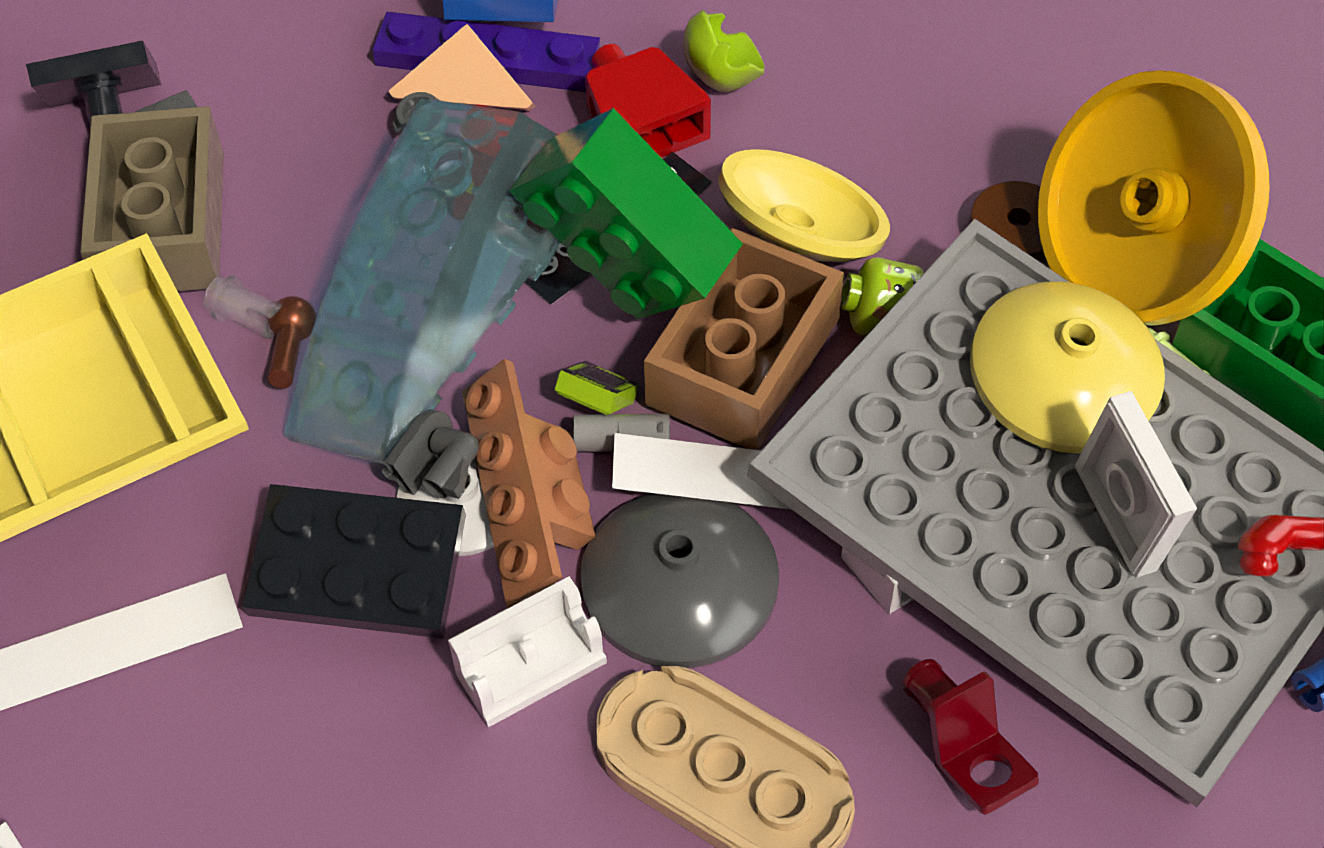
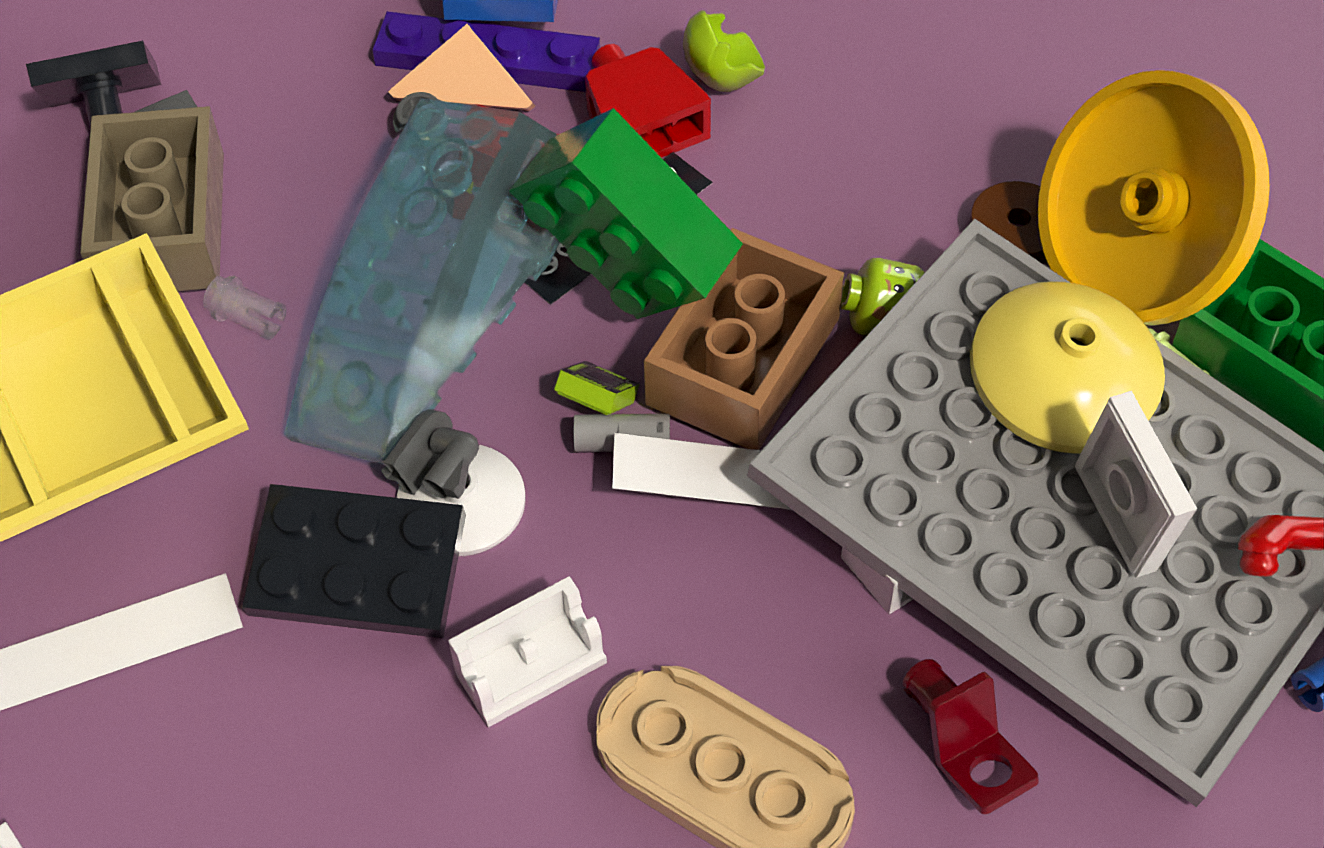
copper bar [268,296,317,389] -> none
nougat bracket [462,358,595,608] -> none
dark grey dish [581,493,779,668] -> none
light yellow dish [718,149,890,262] -> none

